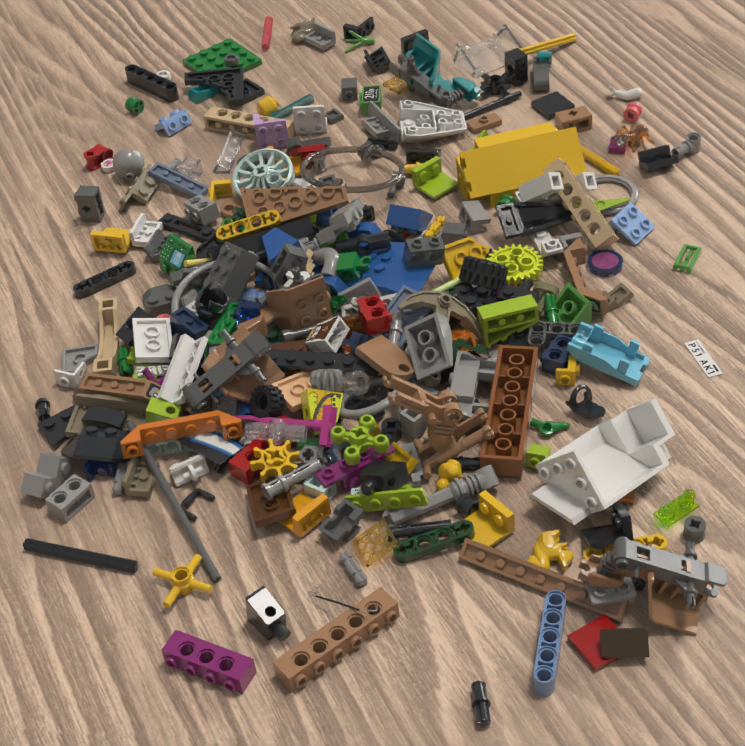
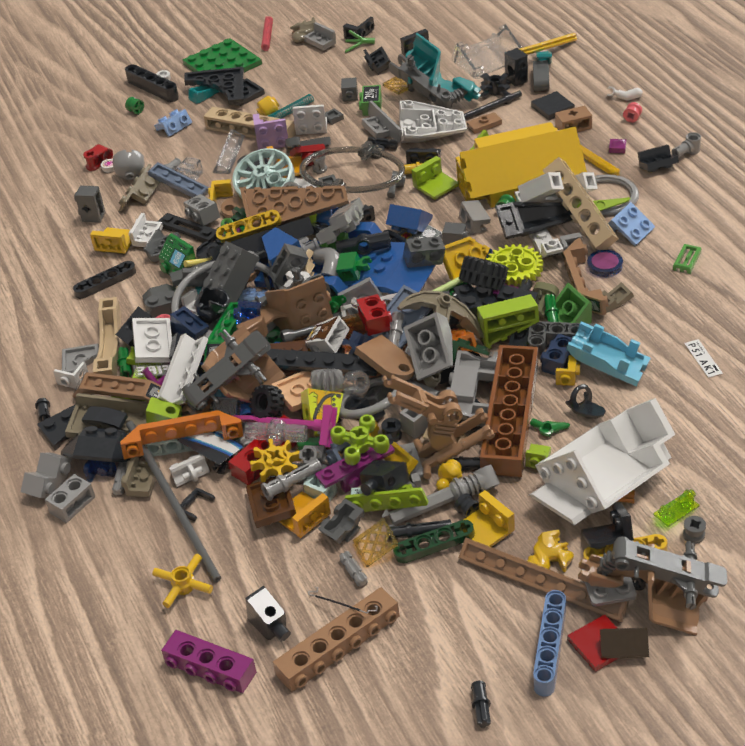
black axle [23,538,139,573] -> none
dark grey tile [224,54,239,66] -> none
yellow axle [423,216,446,238] -> none
animal [611,123,655,153] -> none

